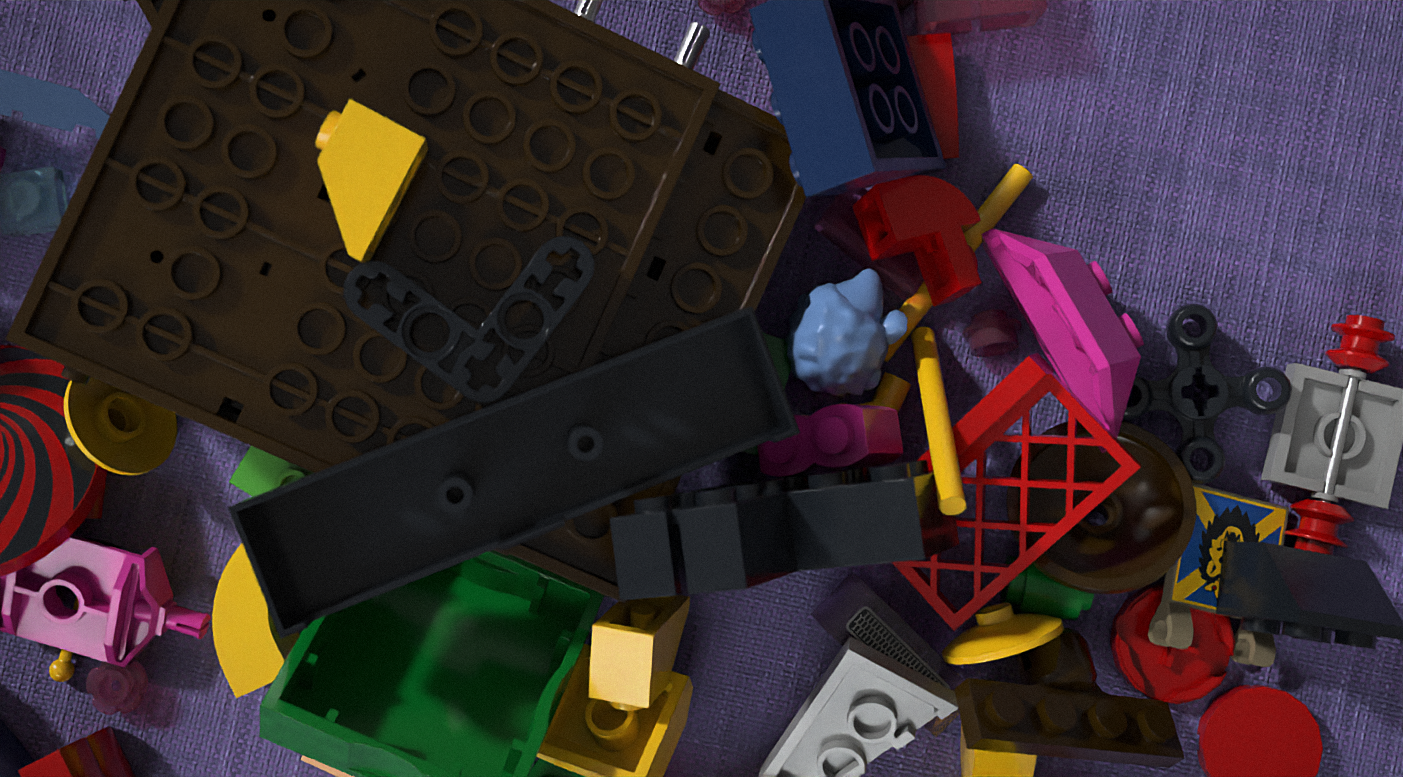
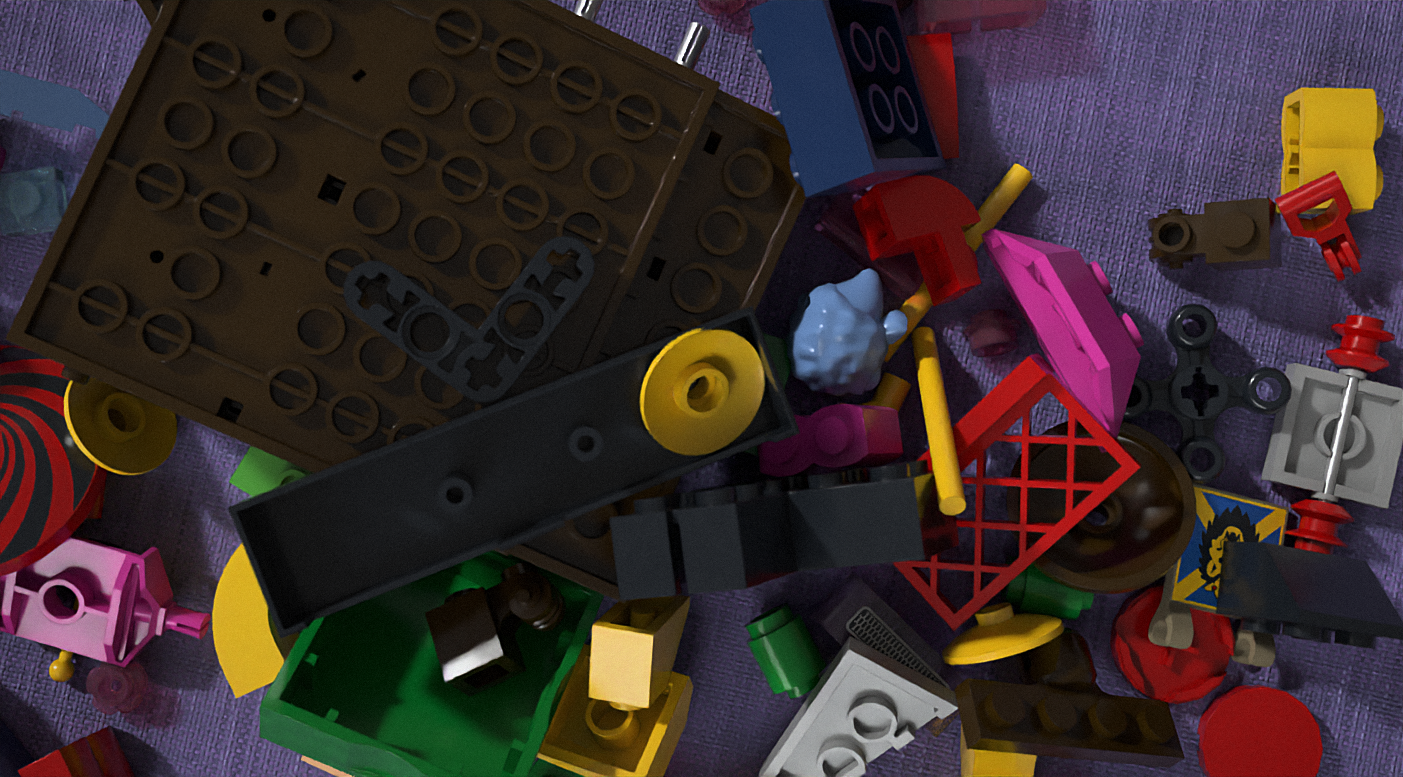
yellow slope [315,99,429,263] -> none
none -> dark brown brick [425,562,566,697]
none -> yellow dish [640,327,765,456]
none -> green brick [745,603,827,699]
none -> dark brown brick [1148,197,1282,271]
none -> red piece [1274,170,1362,282]
none -> yellow brick [1281,87,1384,215]

